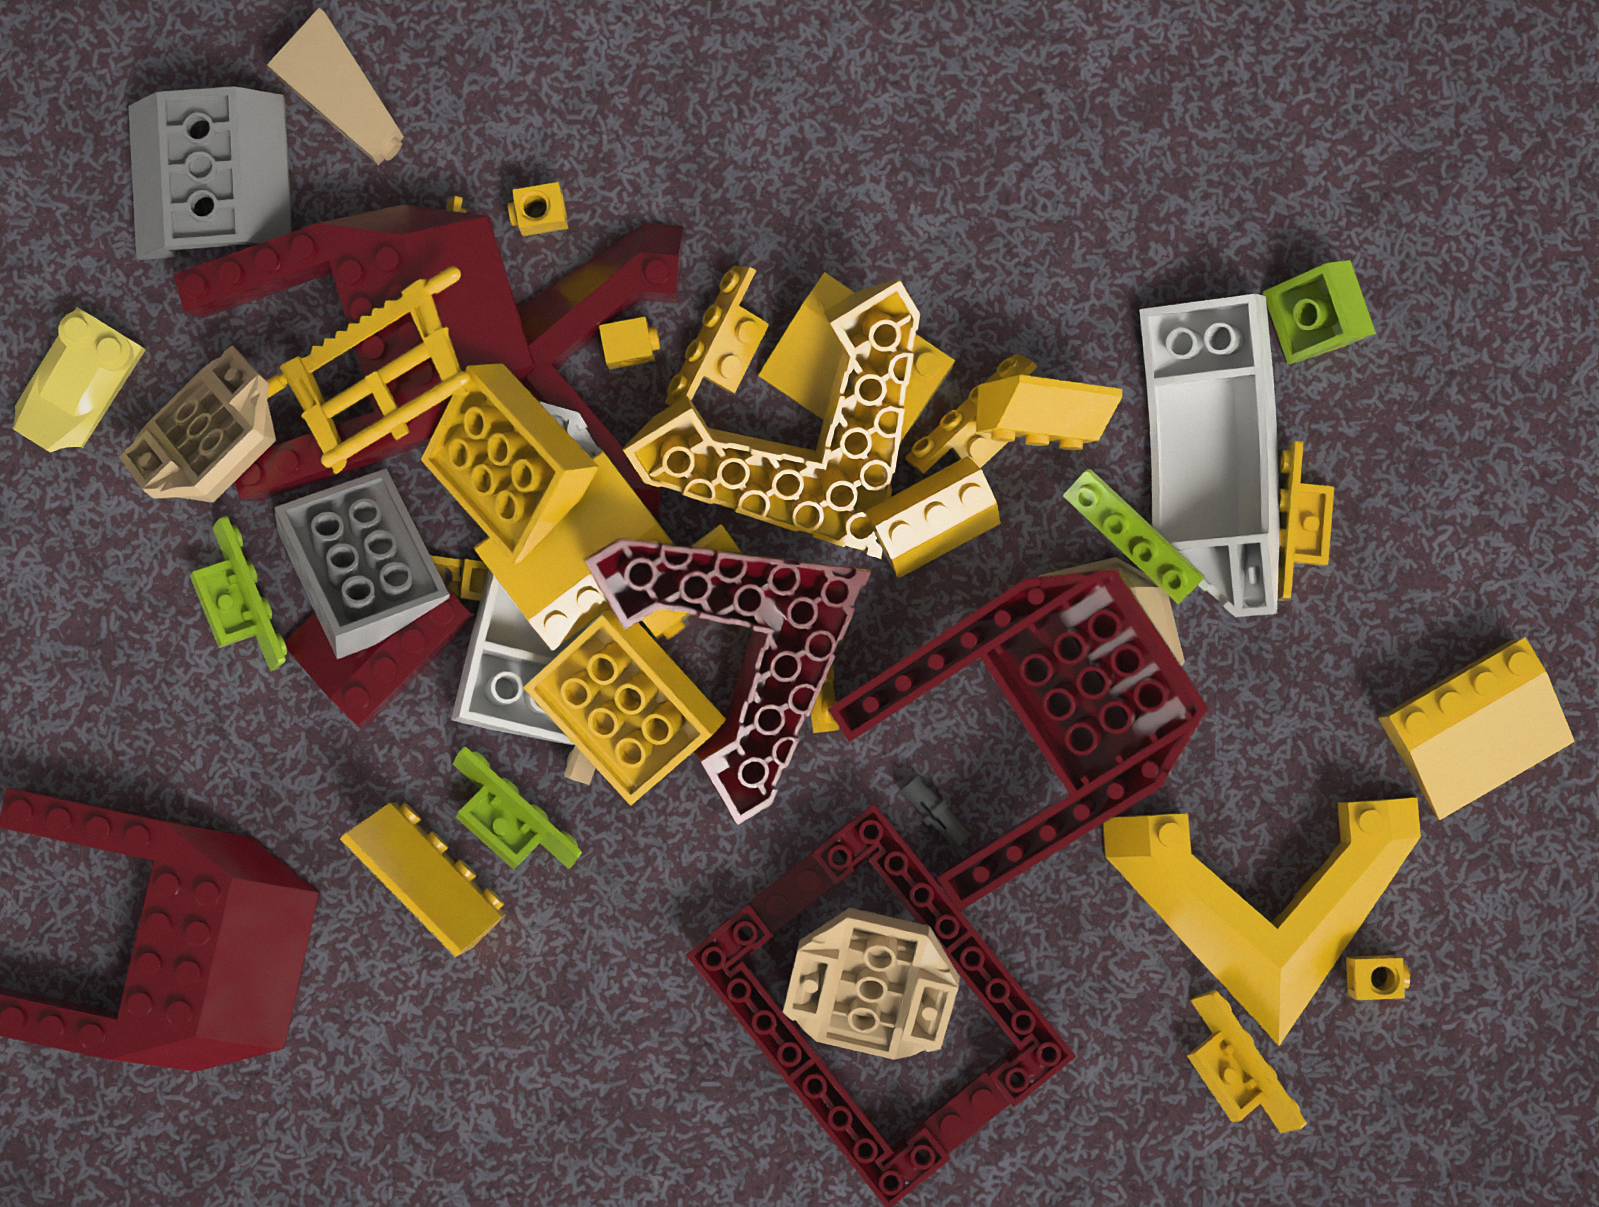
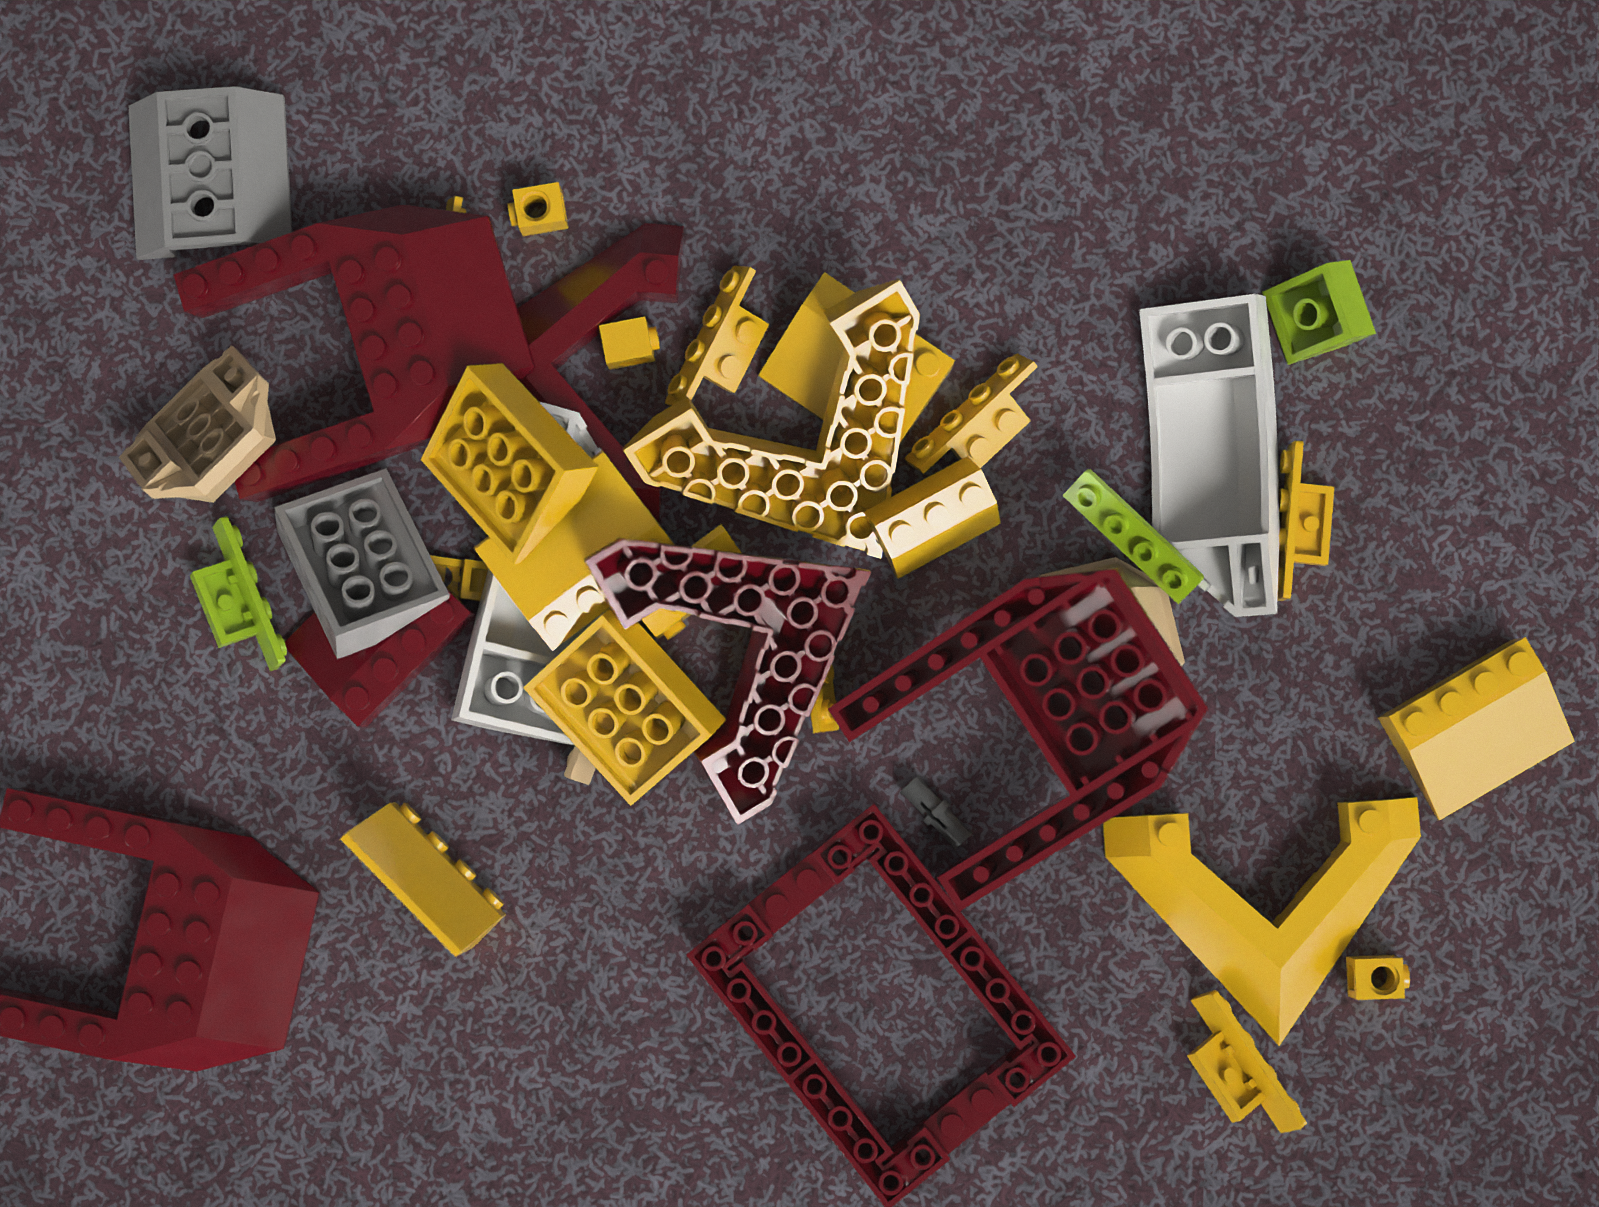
light yellow slope [12,307,146,452] -> none
yellow piece [266,266,471,474] -> none
tan slope [267,8,404,165] -> none
lime bracket [453,747,582,870] -> none
tan piece [783,908,960,1060] -> none
yellow slope [976,375,1123,450] -> none

